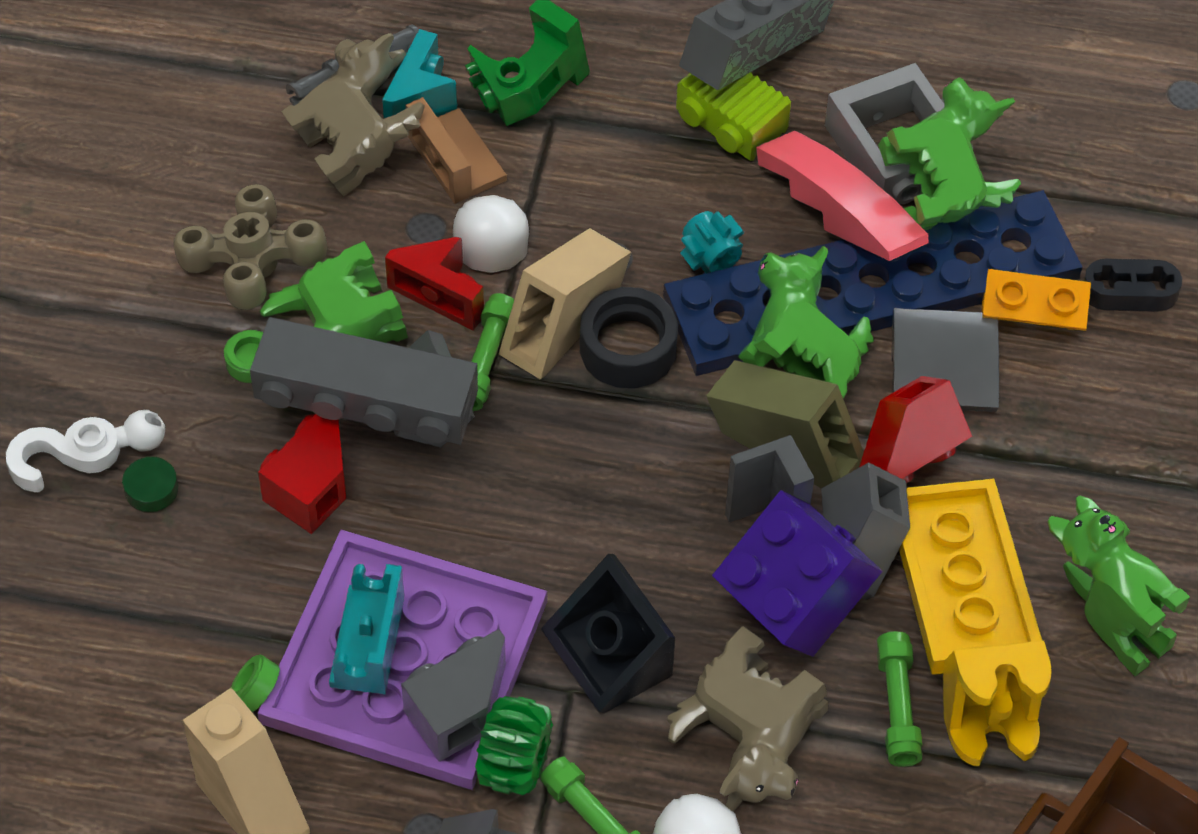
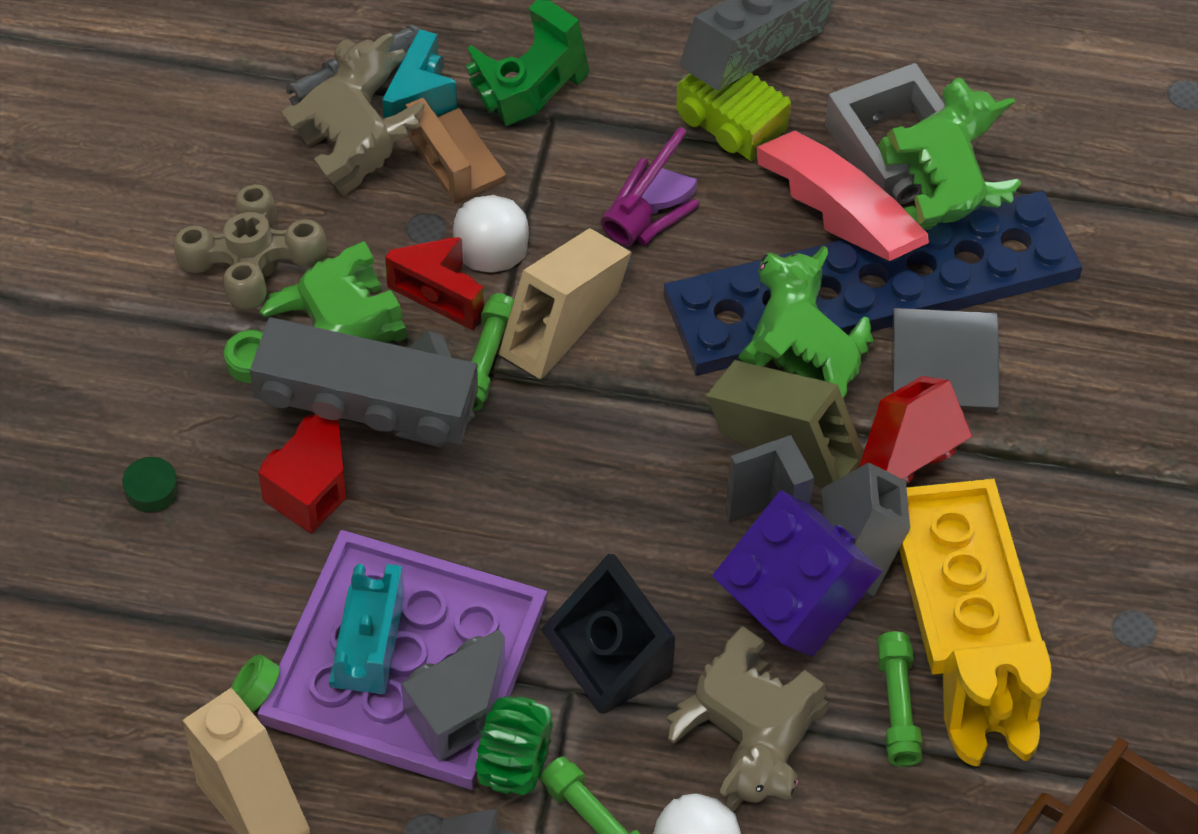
white piece [6,410,165,492] -> none
black tyre [579,287,678,389] -> none
teal gear [680,211,744,274] -> none
light orange hinge [981,269,1091,331] -> none
bright green animal [1048,496,1190,676] -> none
black beam [1084,258,1182,312] -> none
none -> magenta plant [600,127,699,247]
none -> medium lavender tile [642,168,697,214]

